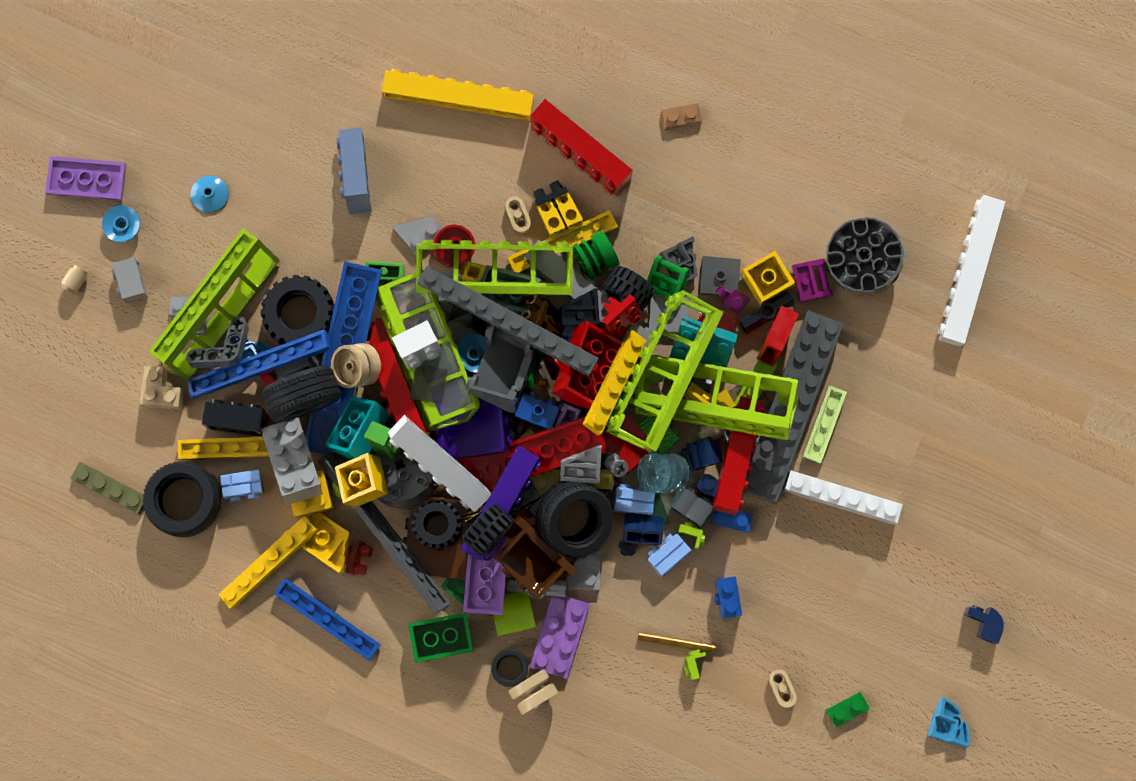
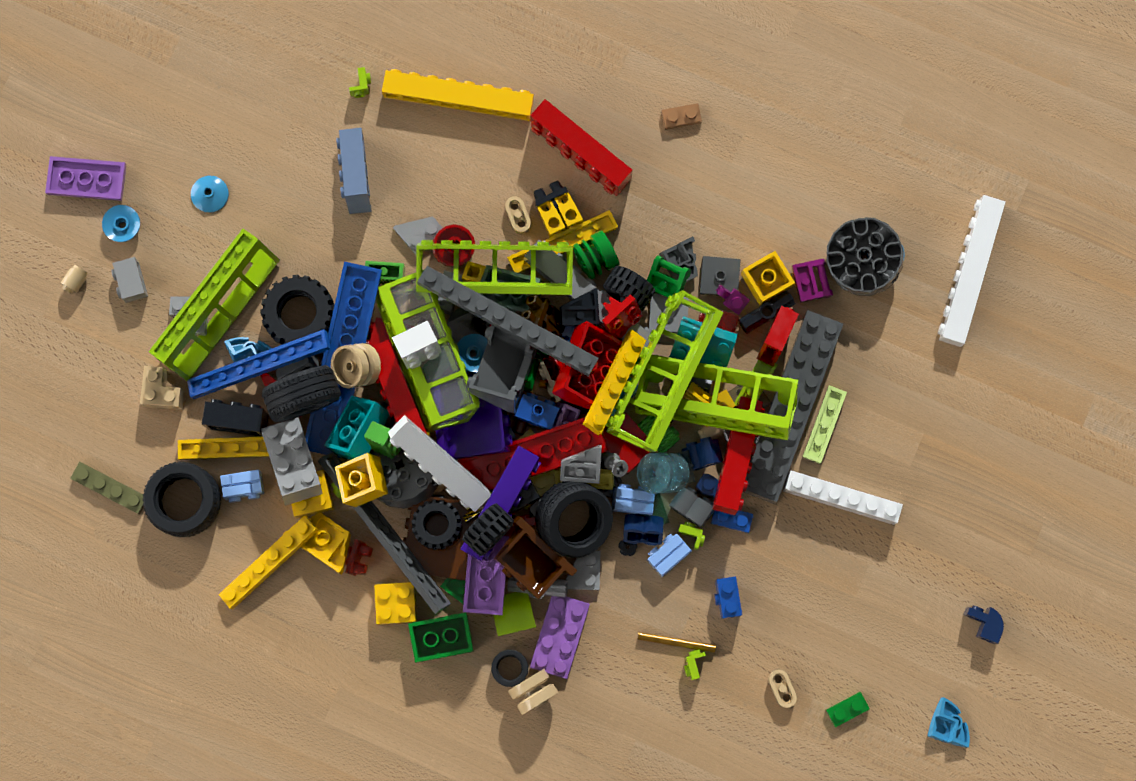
dark grey beam [186,317,249,368] -> none
blue plate [274,578,381,661] -> none
clear smoke piece [410,366,448,404] -> none
none -> lime bracket [349,67,372,98]
none -> yellow brick [374,582,417,625]

